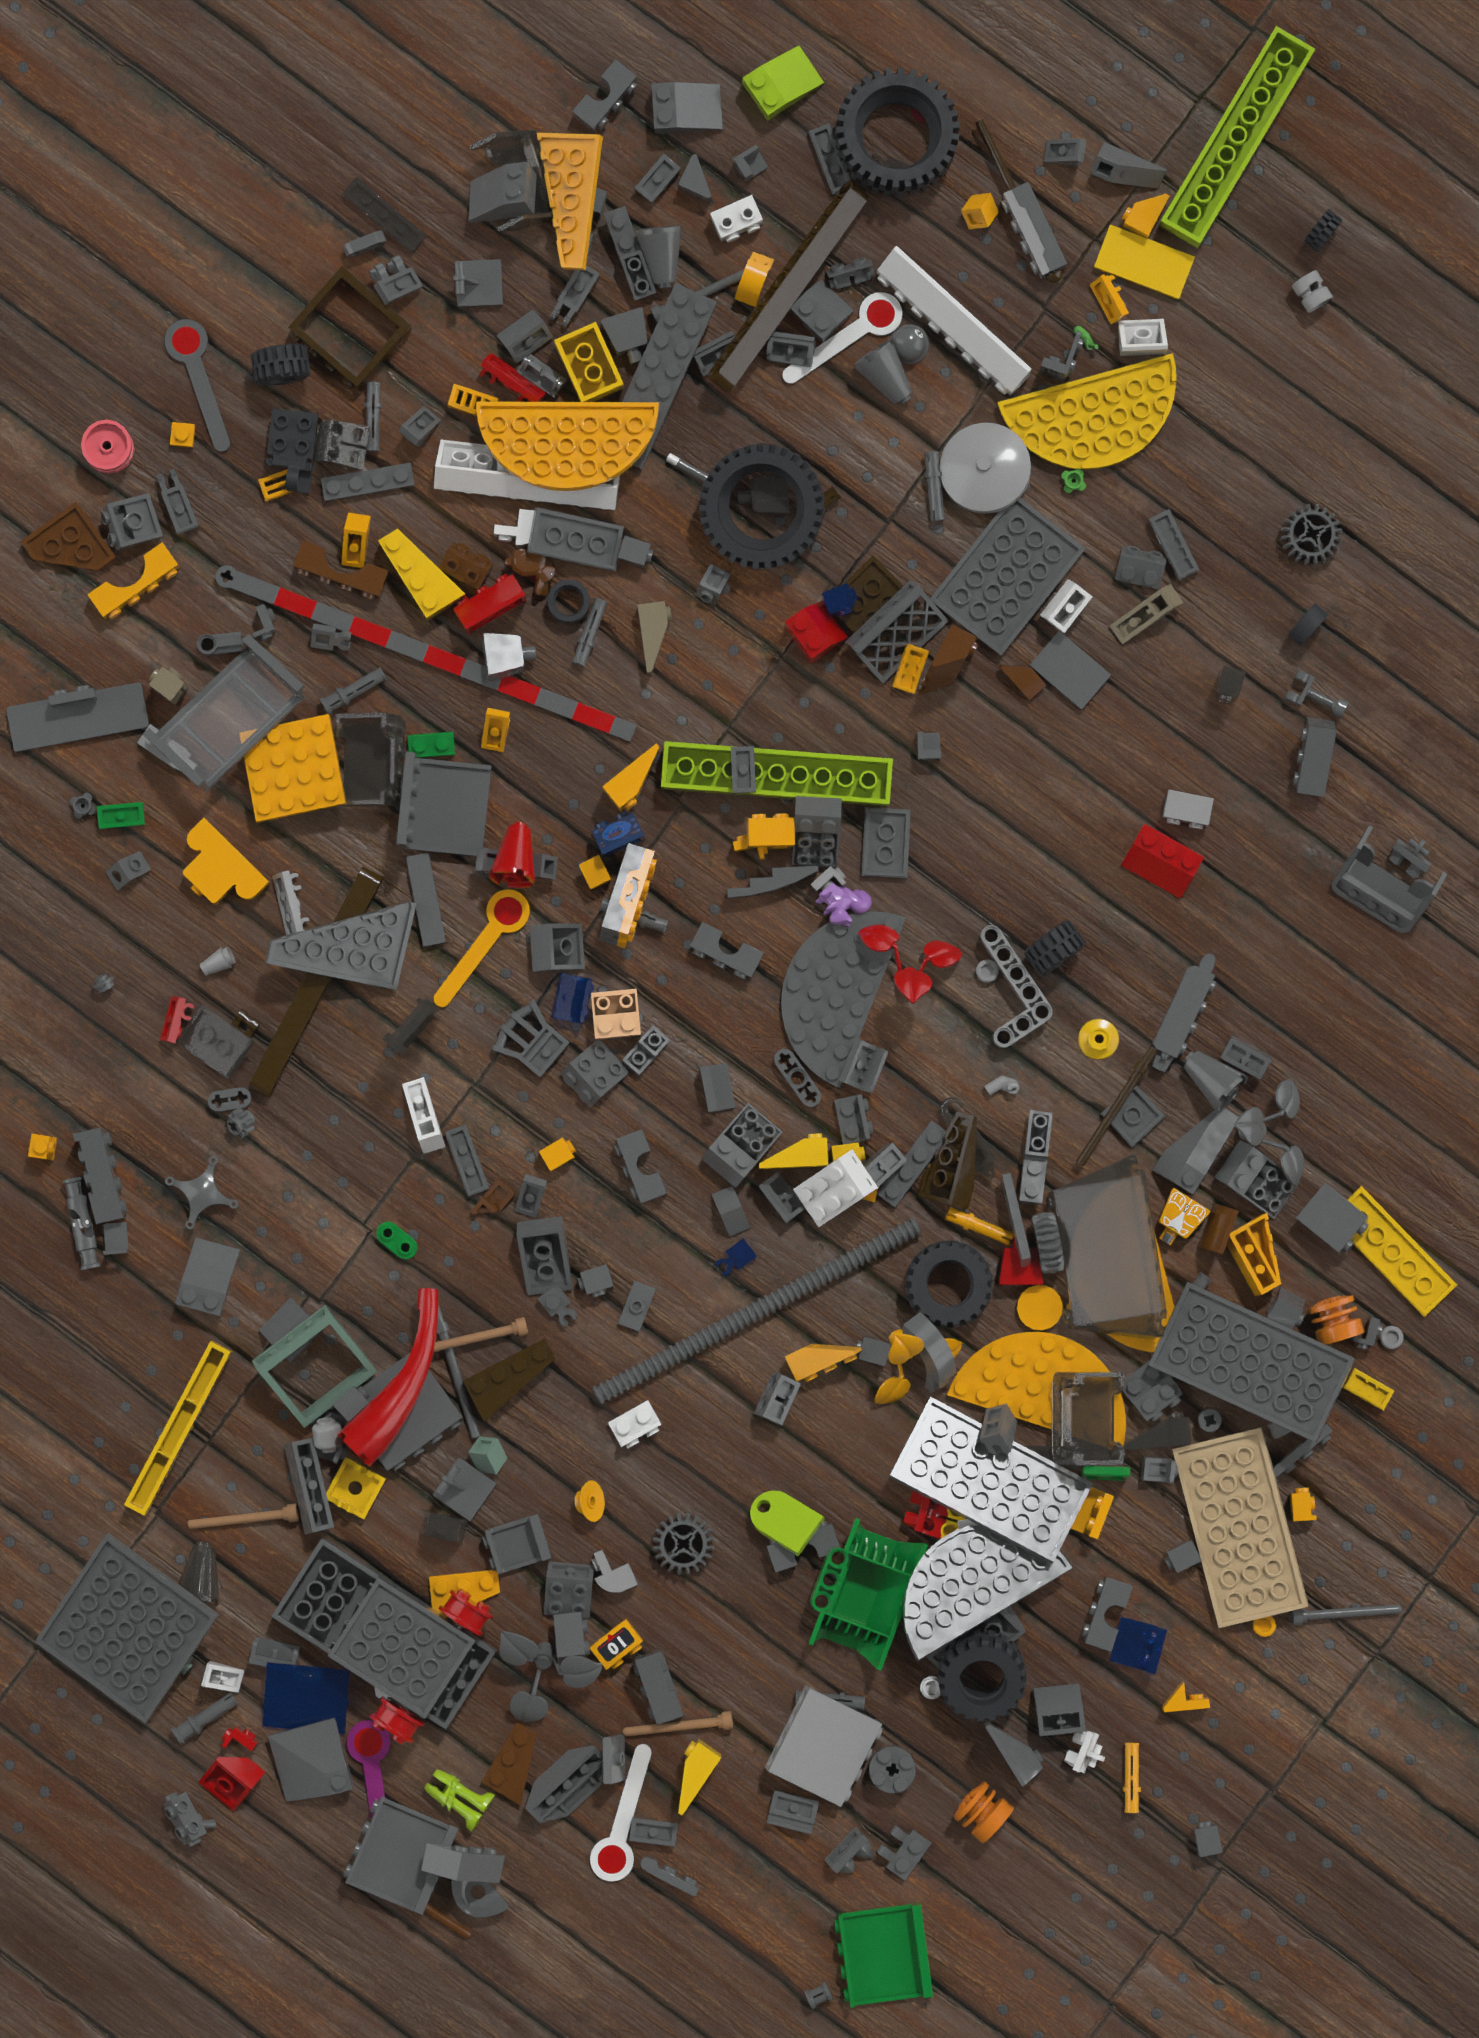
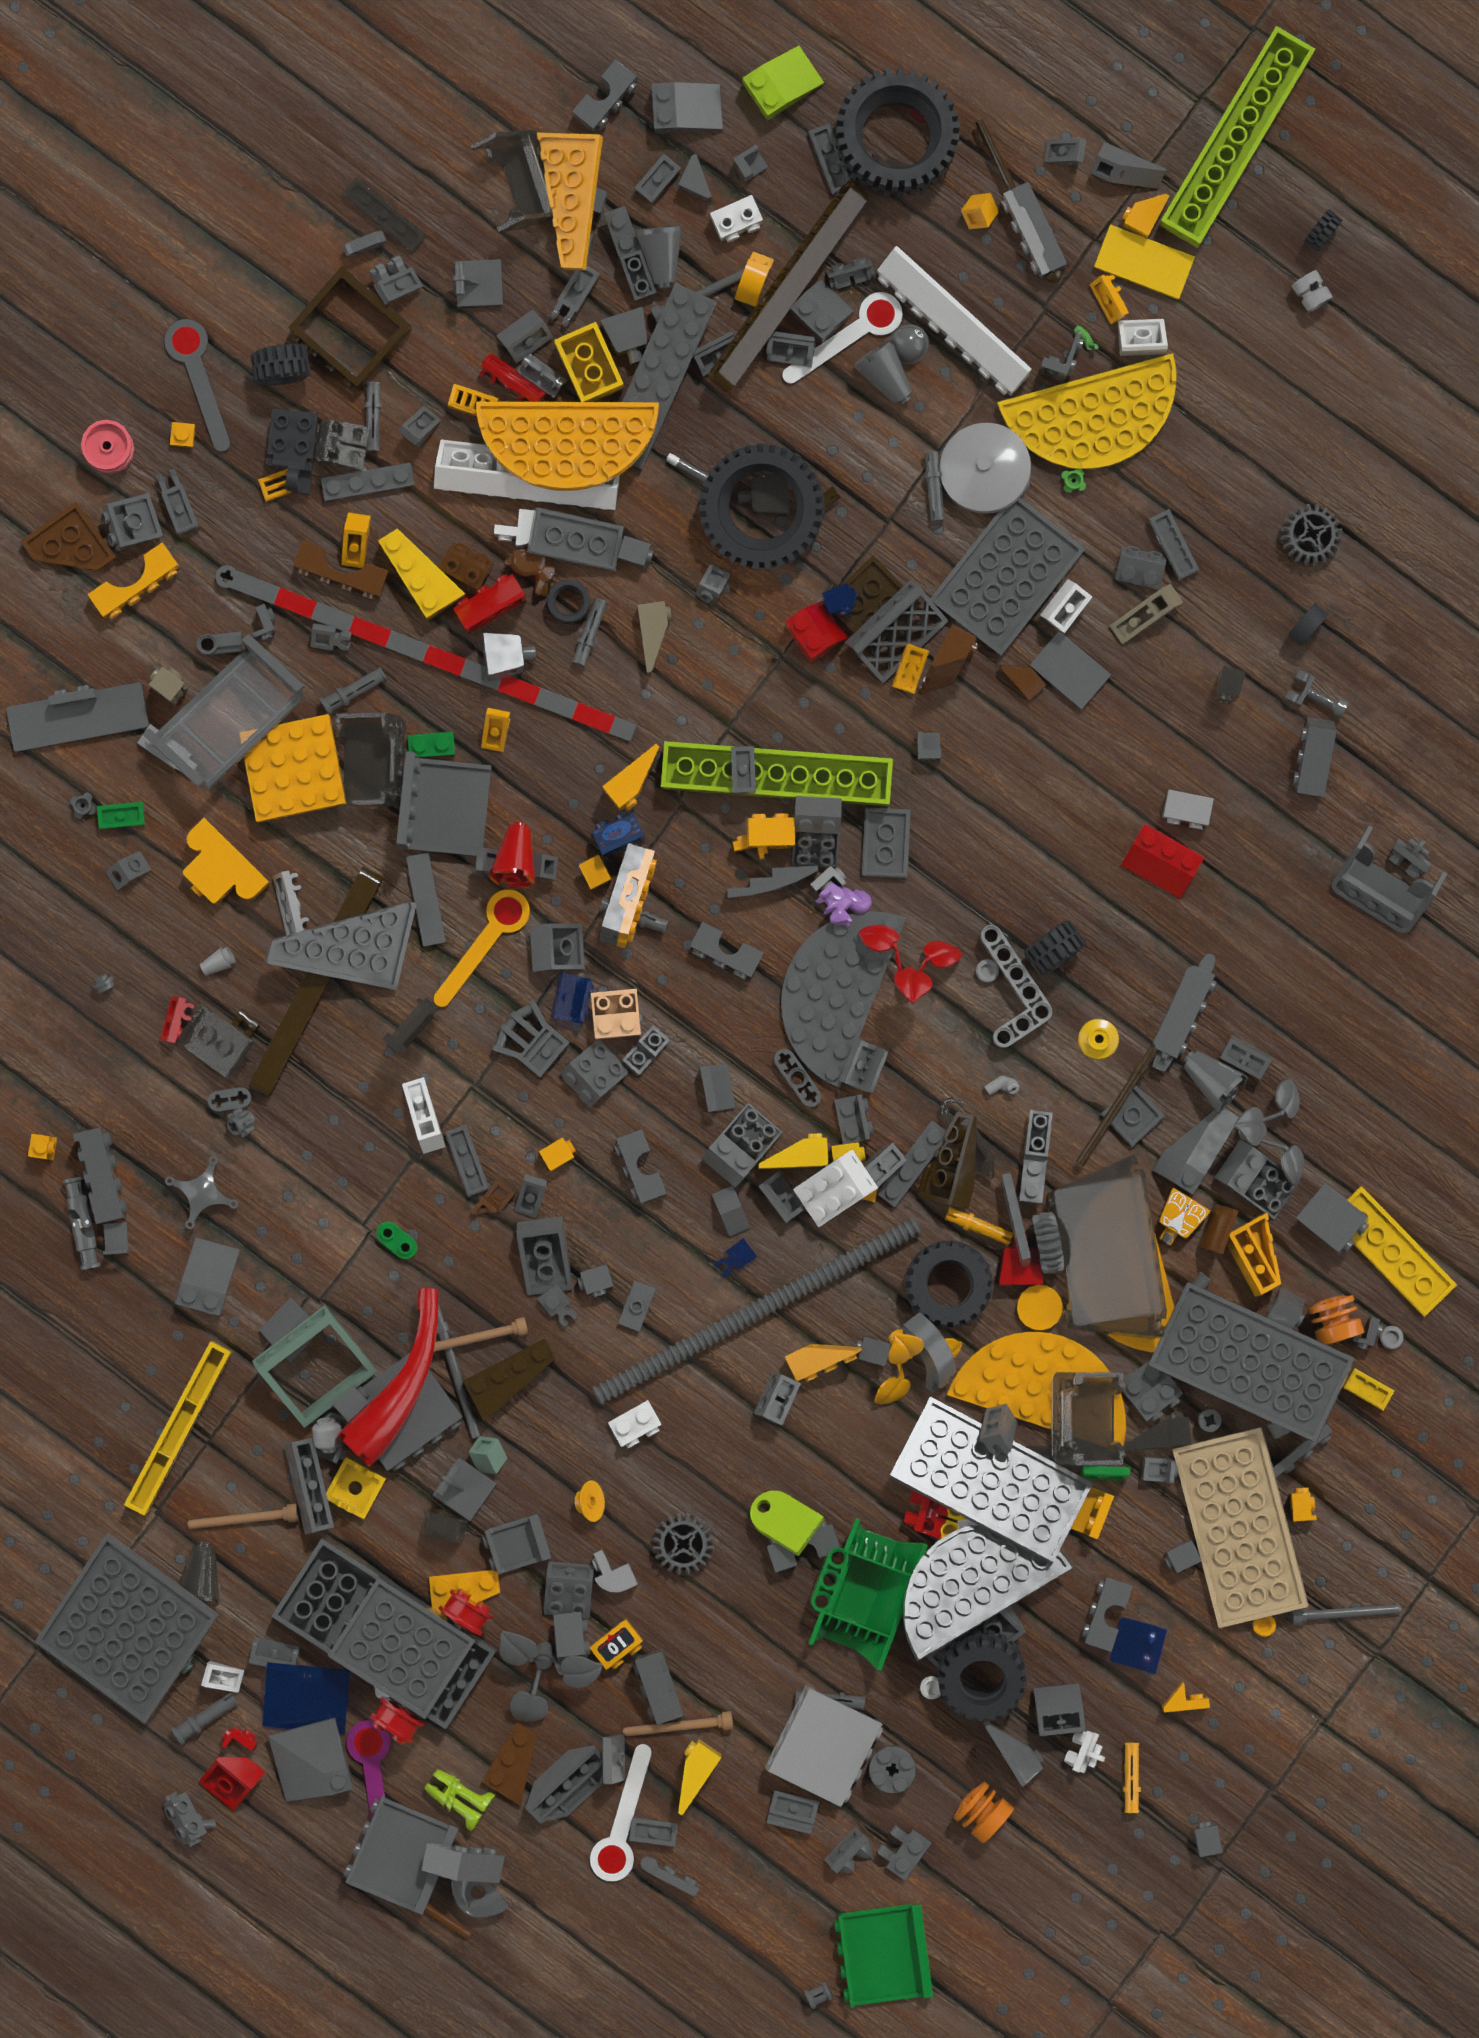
dark grey slope [468,162,536,223] -> none

